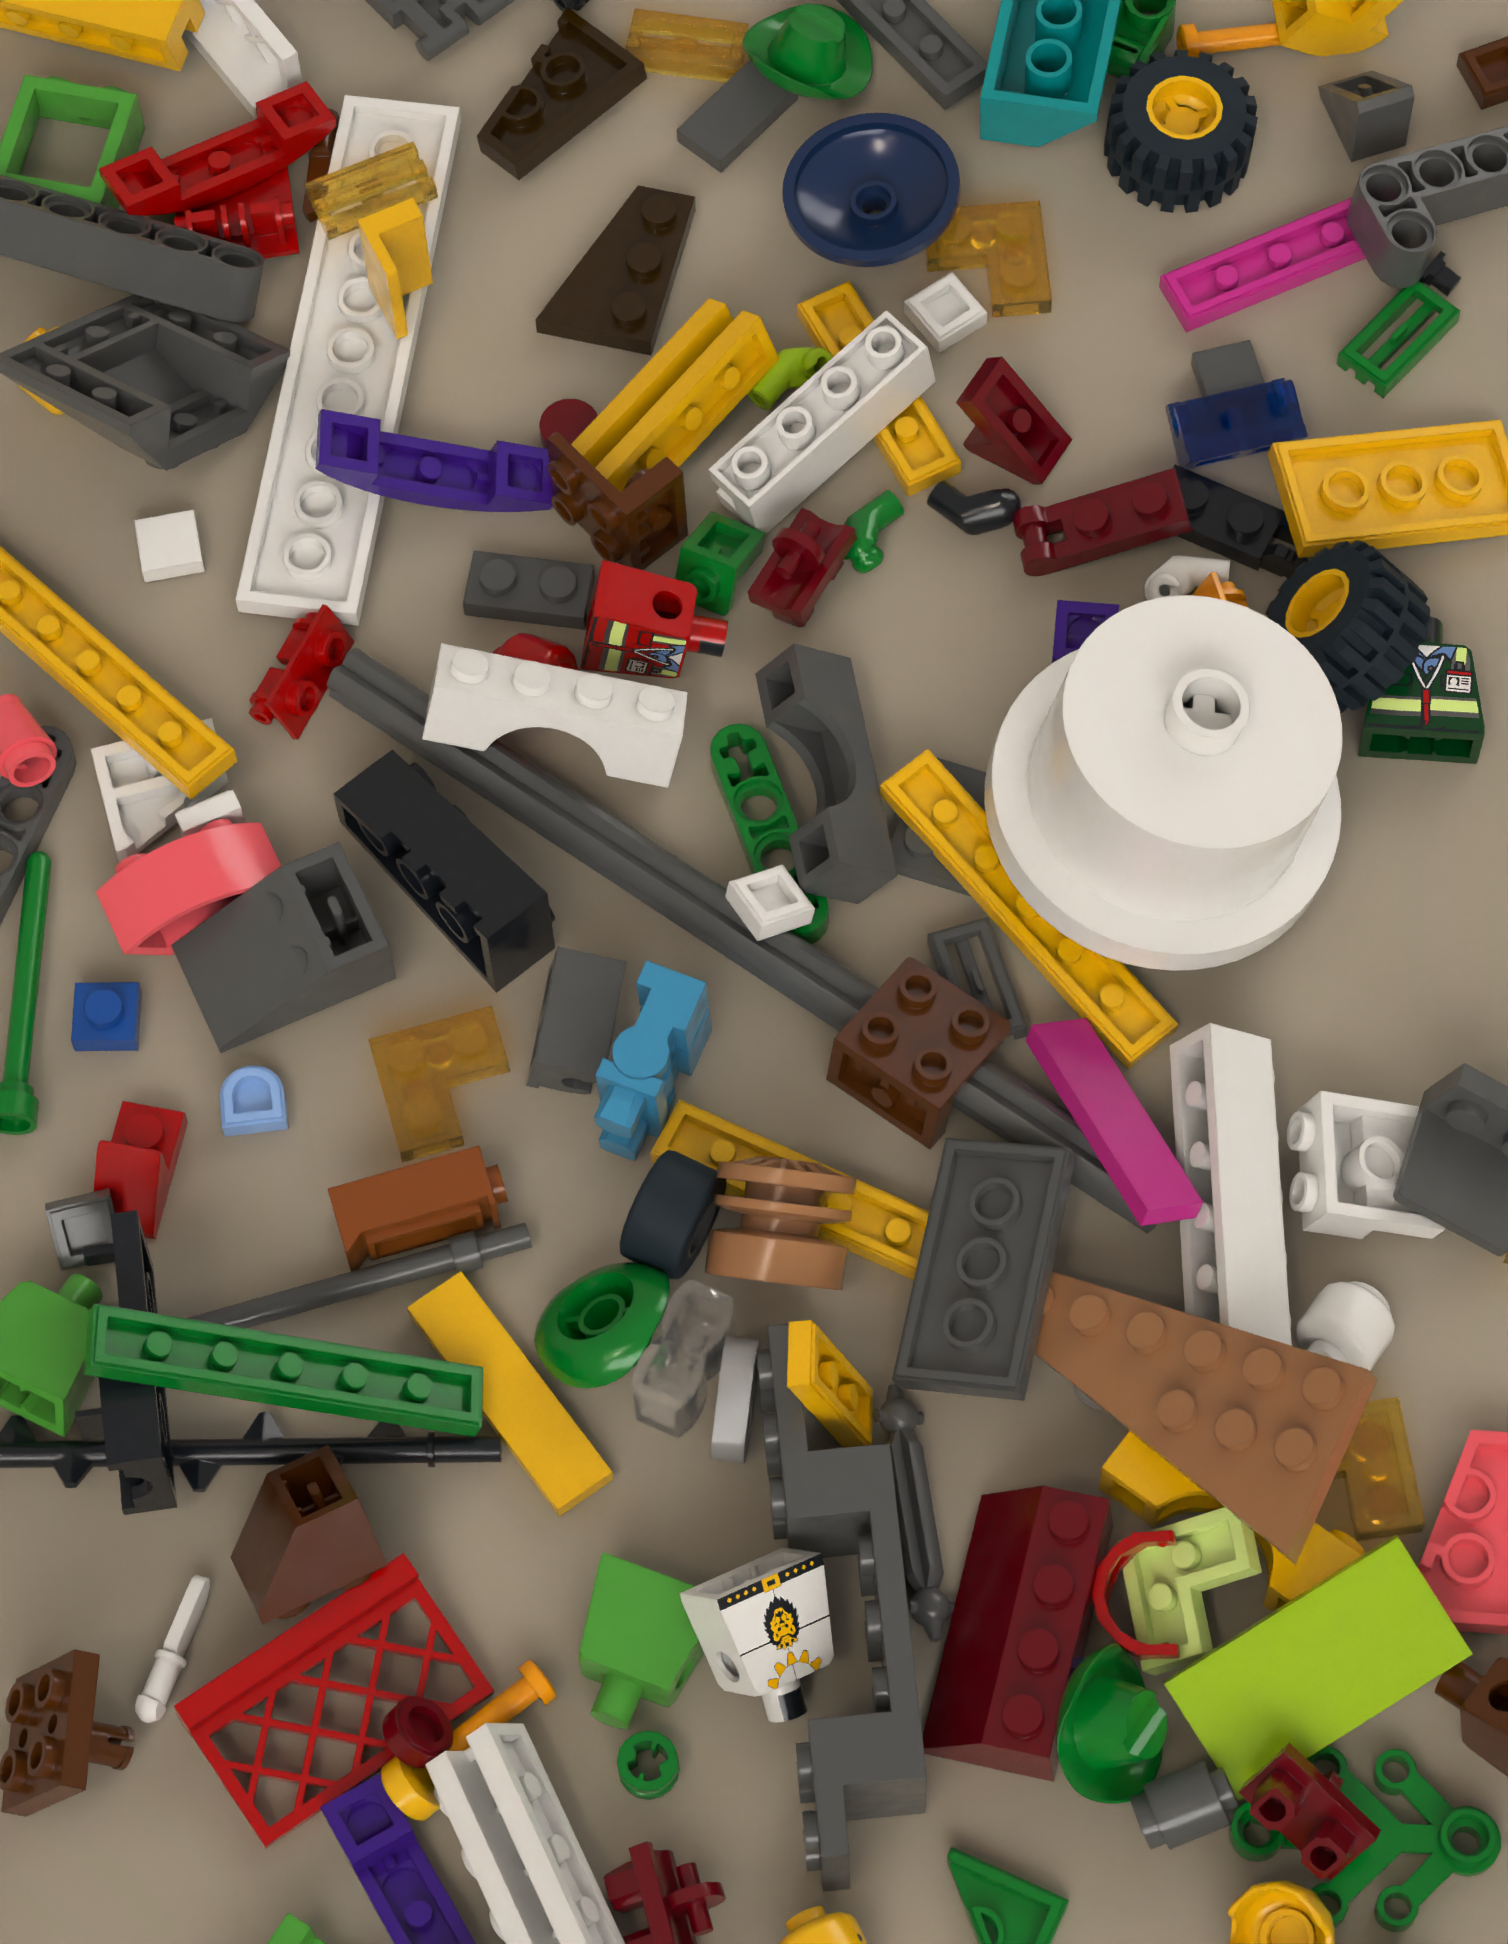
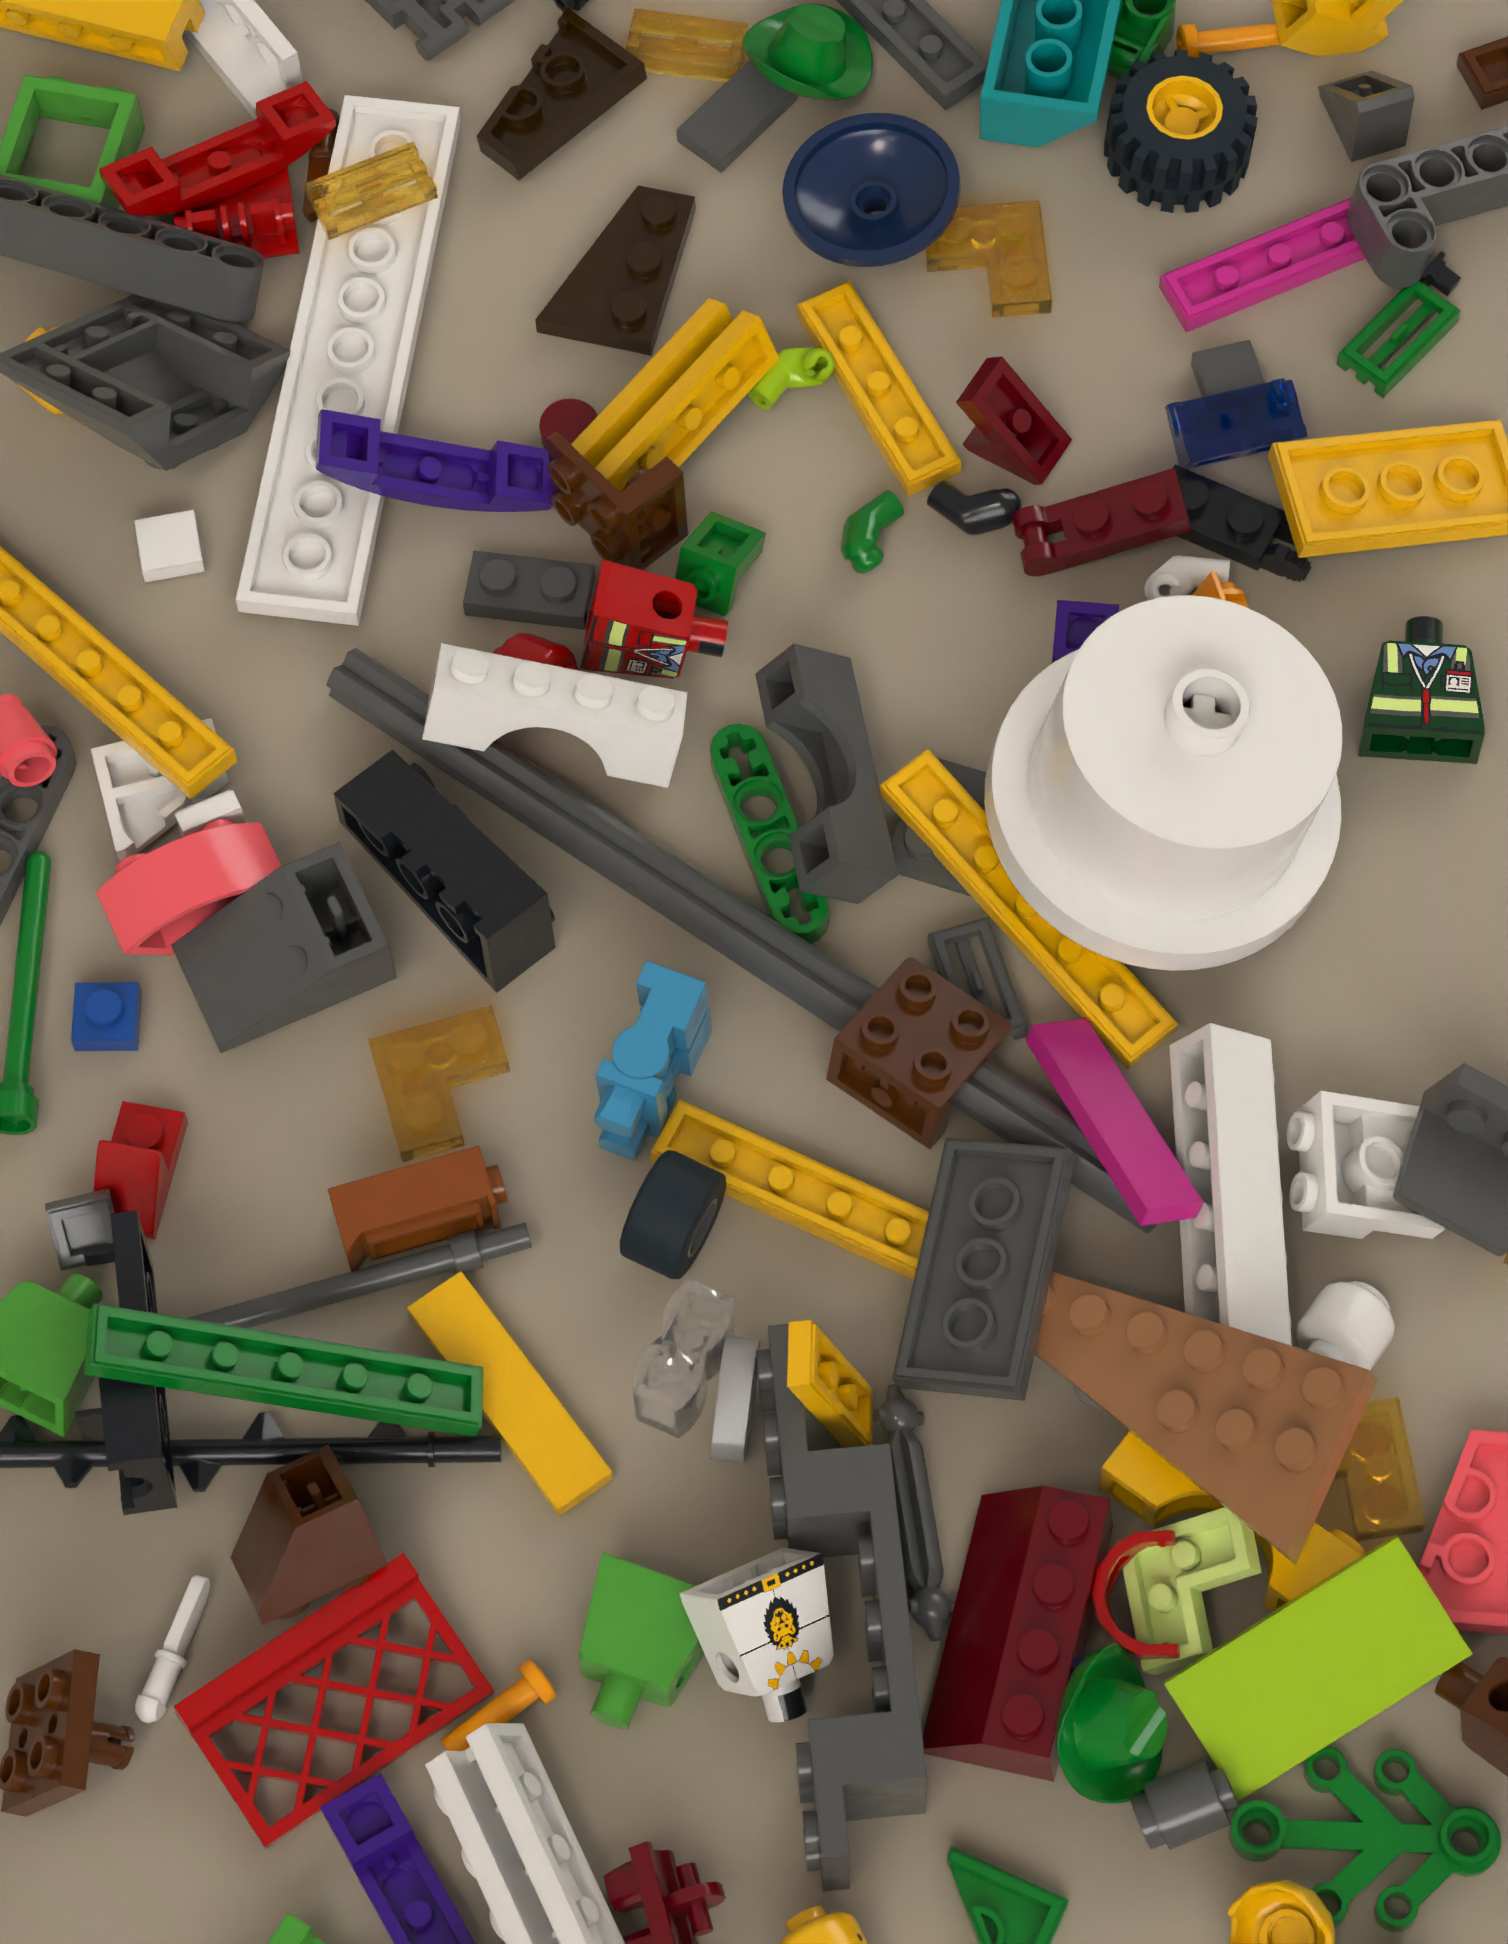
light blue tile [220,1065,289,1137] -> none
red hinge [249,604,355,740] -> none
yellow panel [358,198,433,340] -> none
yellow tile [381,1756,441,1821] -> none
dark red tile [382,1696,453,1768] -> none
dark grey hinge [526,946,626,1095] -> none
green hat [534,1262,670,1389] -> none
green bush [617,1731,680,1800] -> none
medium nougat wheel [705,1156,857,1290] -> none
white brick [708,310,936,534] -> none
white tile [725,864,815,941] -> none
dark red hips [747,508,857,628] -> none
white tile [904,272,987,353] -> none
dark red hips [1239,1742,1381,1880] -> none
black wheel [1265,540,1430,713] -> none

